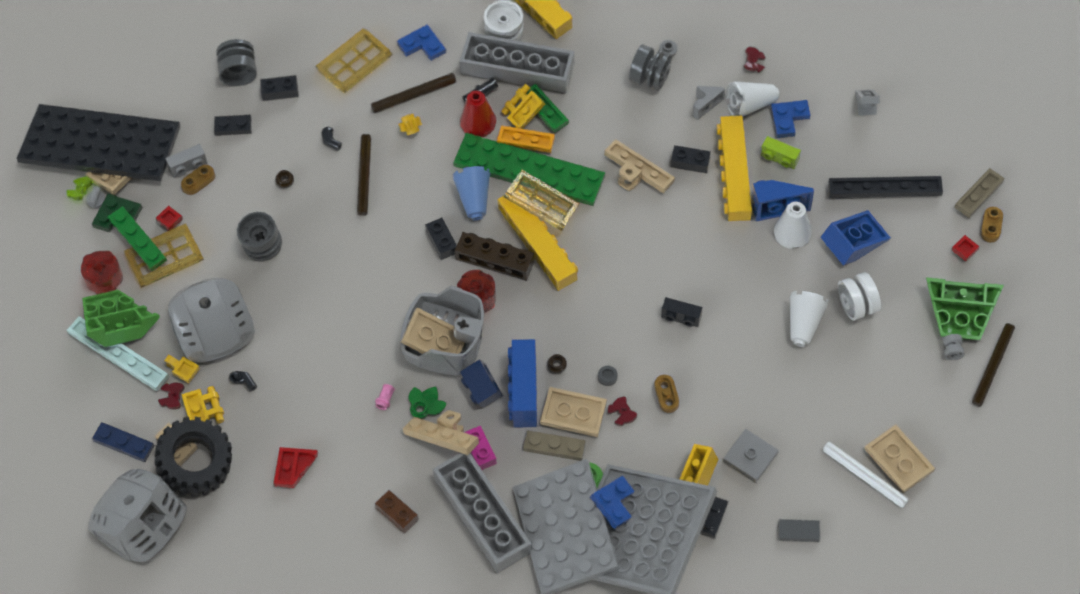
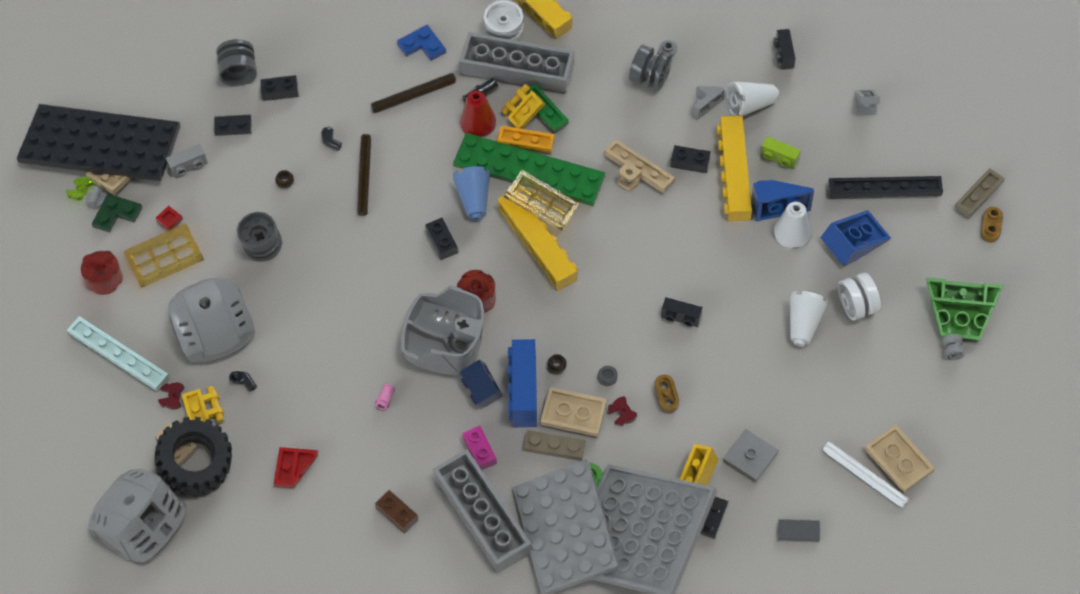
bright green wedge [82,290,160,347] -> none
dark blue plate [92,422,154,462] -> none
green plate [107,206,167,272] -> none
yellow plate [164,354,200,384] -> none
pearl gold plate [181,165,215,195] -> none
clear yellow piece [316,28,393,93] -> none
yellow gear [398,113,422,135] -> none
tan plate [401,307,465,354] -> none
tan plate [403,410,479,455] -> none
green plate [408,387,446,419] -> none
dark brown brick [455,232,534,281] -> none
blue plate [590,476,635,529] -> none
dark red piece [744,47,766,73] -> none
blue plate [771,100,811,138] -> none
red plate [952,235,980,261] -> none
dark brown axle [972,323,1015,407] -> none
none -> black piece [773,29,796,70]

